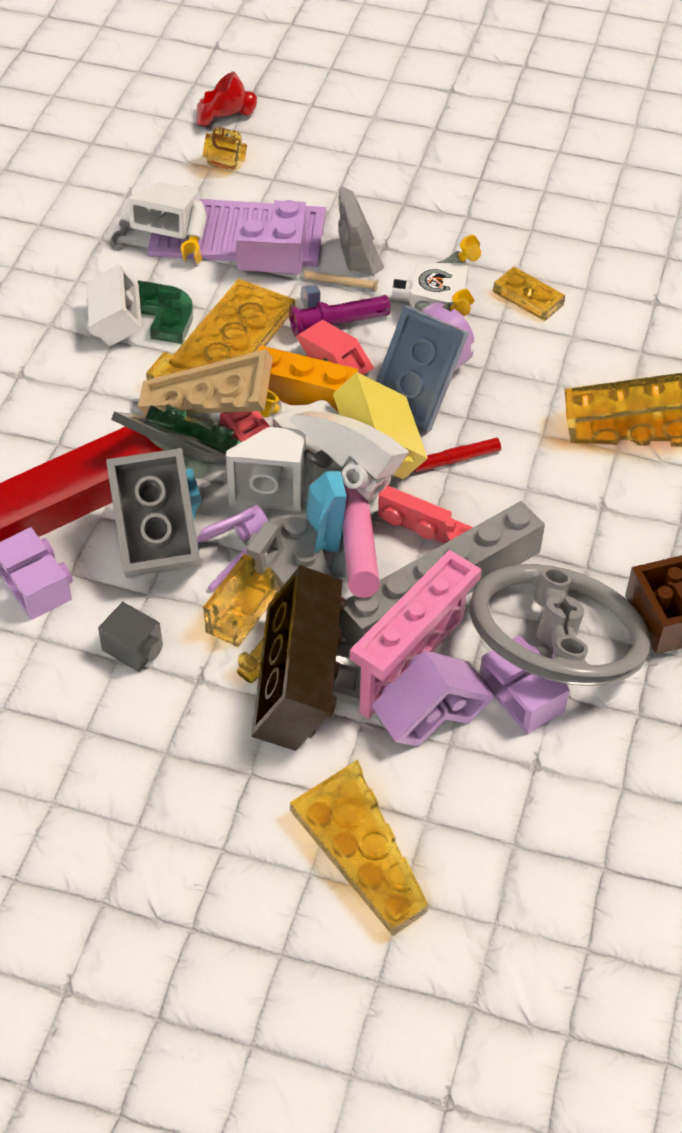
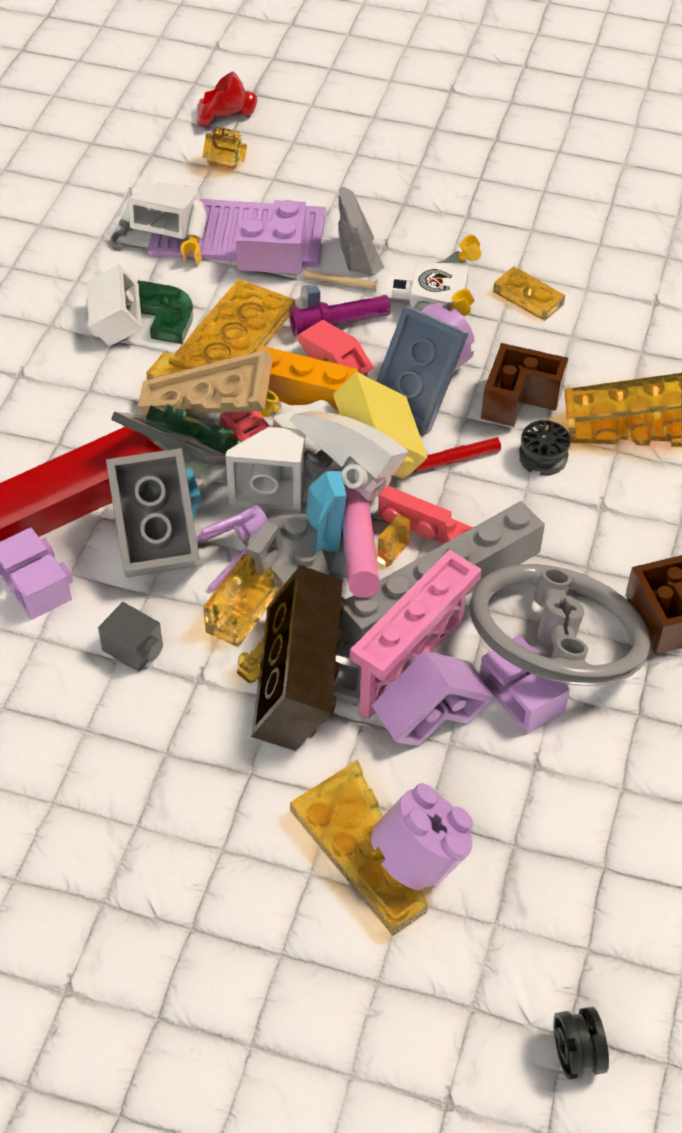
none -> lavender brick [371,783,473,890]
none -> clear yellow tile [377,514,410,567]
none -> reddish brown brick [481,343,569,427]
none -> pearl dark grey wheel [519,420,571,476]
none -> pearl dark grey wheel [553,1006,609,1079]

